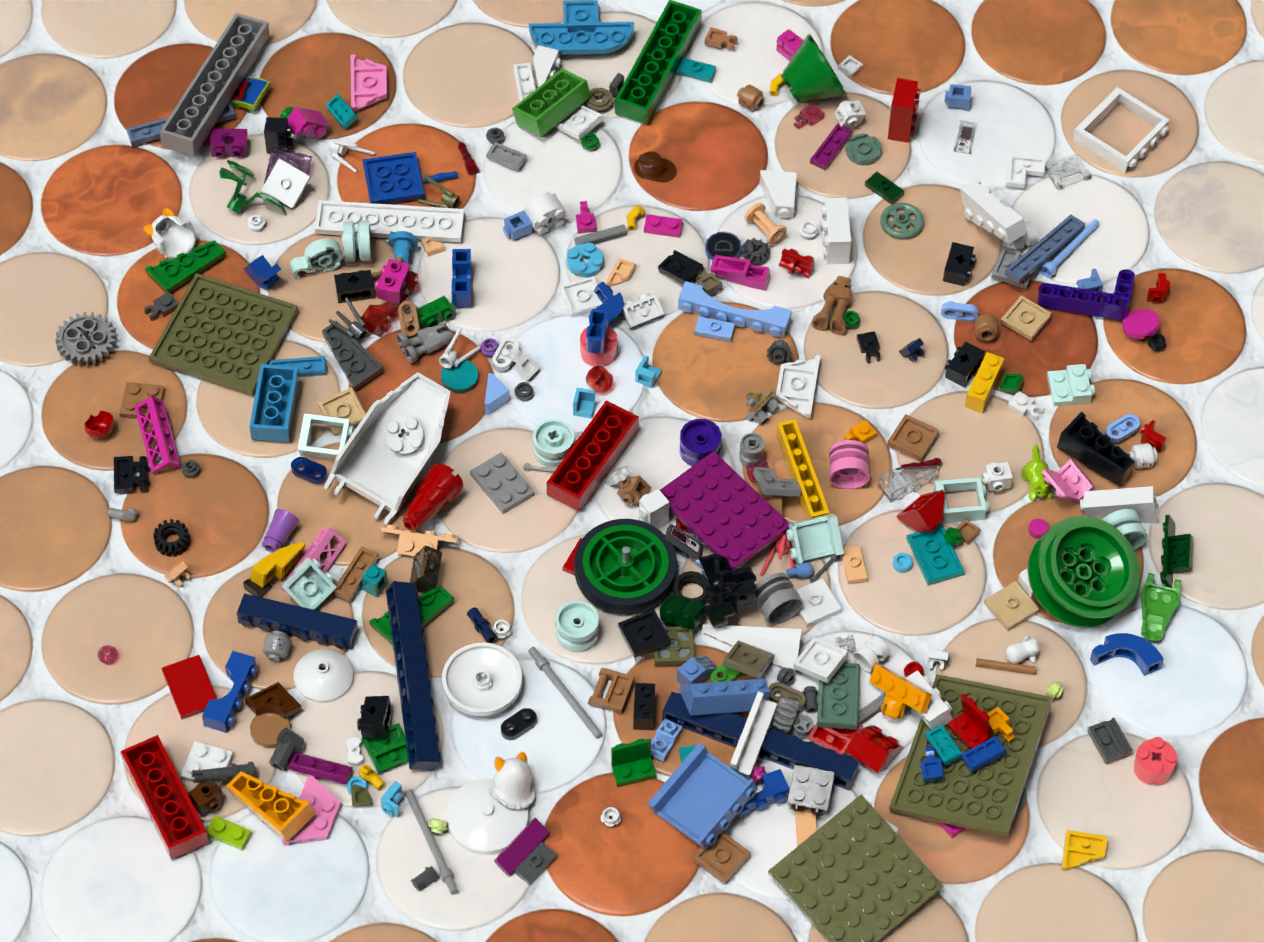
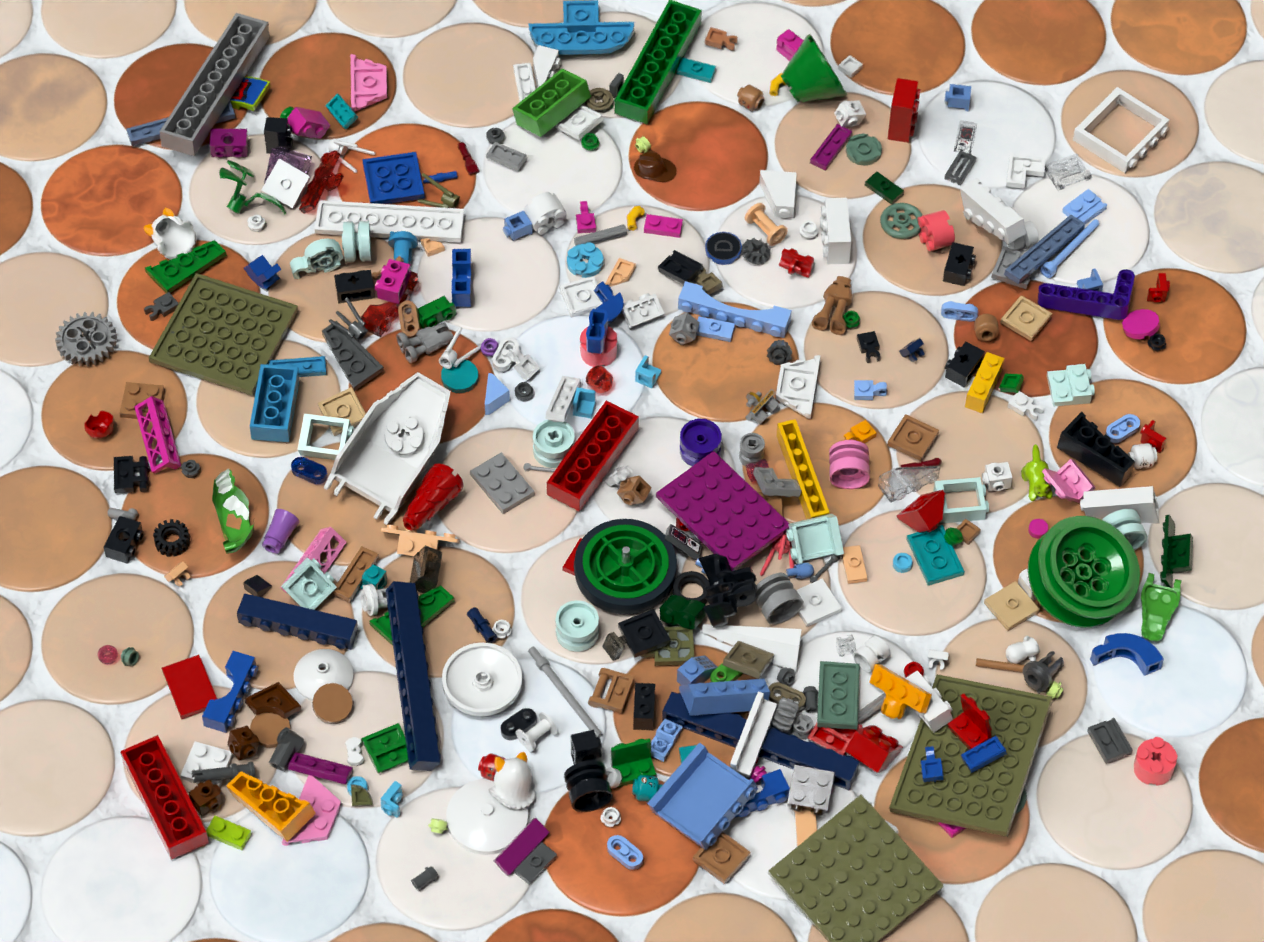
yellow slope [250,542,305,588] -> none
light grey head [263,631,291,662] -> none
black brick [357,696,393,739] -> none
yellow arm [359,764,386,791] -> none
light grey bar [405,789,458,894] -> none
white brick [638,489,669,529] -> none
dark pink slope [710,255,770,291] -> none
white plate [793,637,849,683] -> none
clear pink plate [794,103,825,129] -> none
teal plate [925,725,962,766] -> none
light orange plate [987,706,1015,742] -> none
yellow wing [1061,830,1108,870] -> none
none -> black brick [104,516,144,564]
none -> sand green plate [121,647,139,666]
none -> bright green animal [212,469,254,554]
none -> reddish brown brick [227,725,260,761]
none -> clear red plate [299,150,344,213]
none -> medium nougat tile [312,683,353,723]
none -> white piece [361,584,388,616]
none -> red head [478,753,506,781]
none -> white piece [516,712,557,752]
none -> white plate [545,376,581,422]
none -> black wheel [564,760,613,812]
none -> black brick [570,730,602,765]
none -> clear smoke tile [602,632,626,661]
none -> white tile [606,767,622,789]
none -> light blue plate [607,835,643,870]
none -> teal head [632,775,663,802]
none -> yellowish green plate [635,136,651,153]
none -> light grey brick [669,312,700,345]
none -> light blue plate [854,380,887,400]
none -> coral brick [917,210,955,251]
none -> dark grey tile [944,150,976,186]
none -> flat silver piece [1023,651,1064,693]
none -> light blue plate [1062,189,1107,224]

